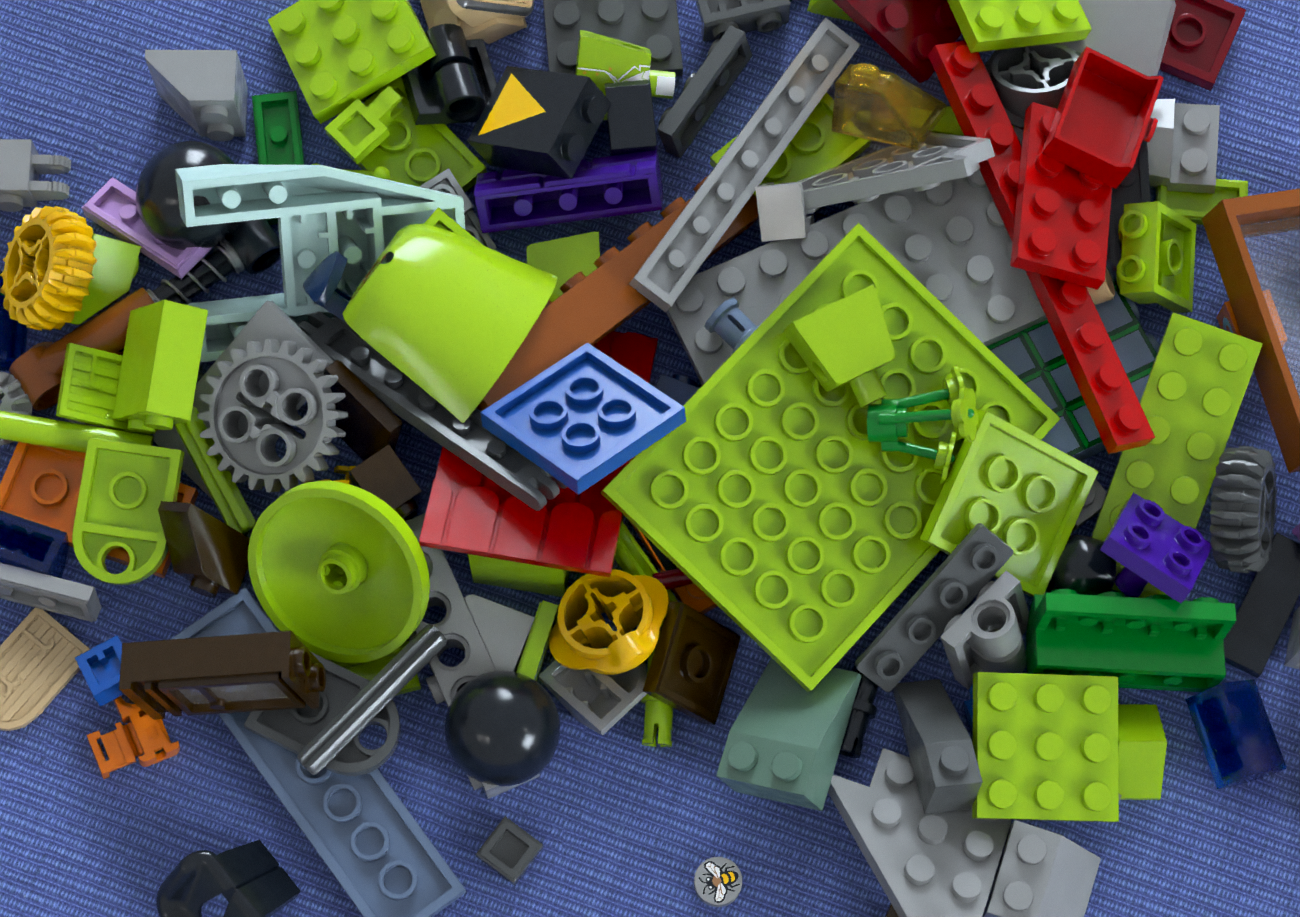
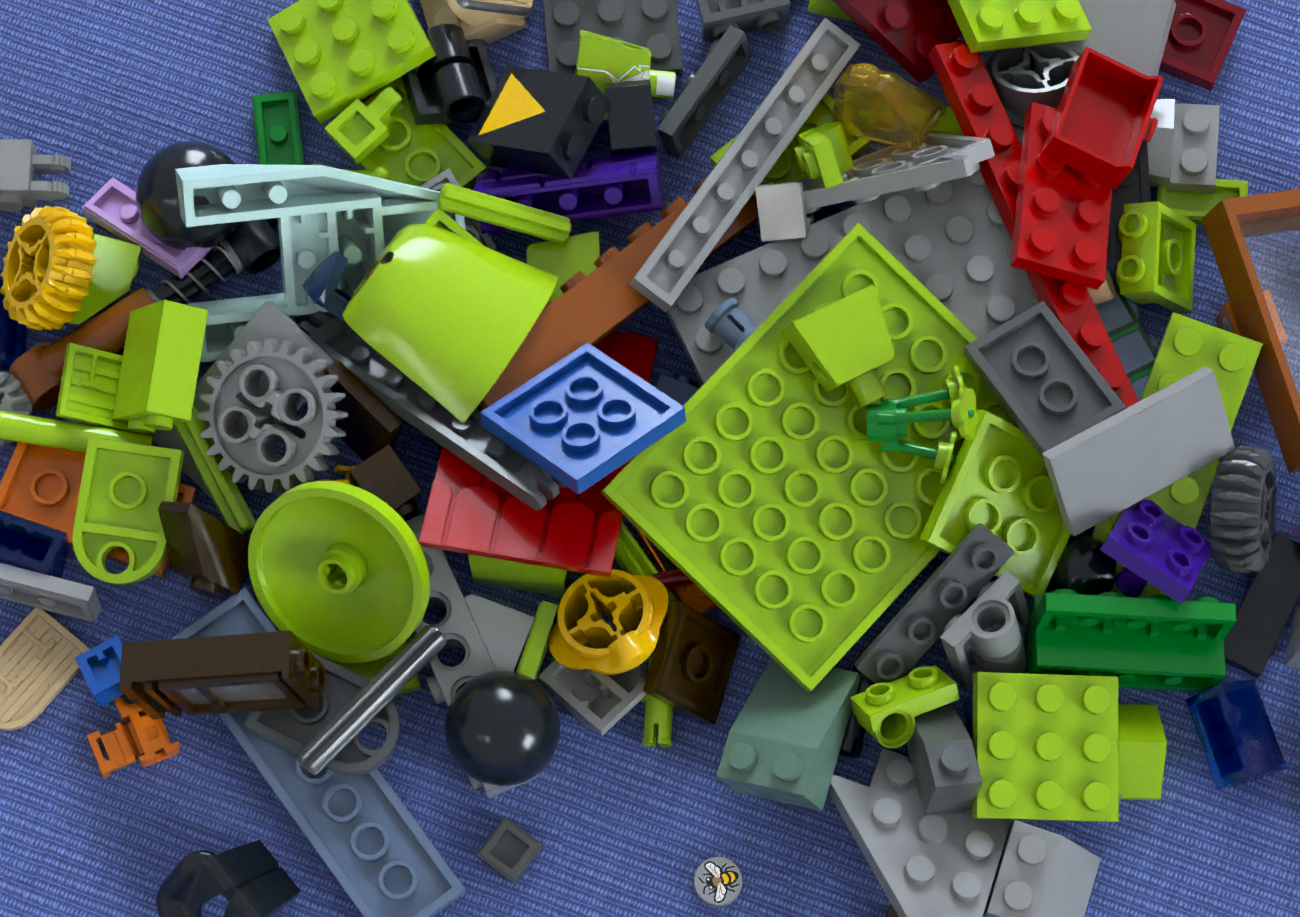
light grey slope [145,50,248,141] -> none
none -> lime axle [438,183,571,244]
none -> lime plate [793,122,854,189]
none -> lime plate [850,665,959,749]
none -> dark grey plate [964,301,1126,460]
none -> light grey tile [1042,366,1235,536]

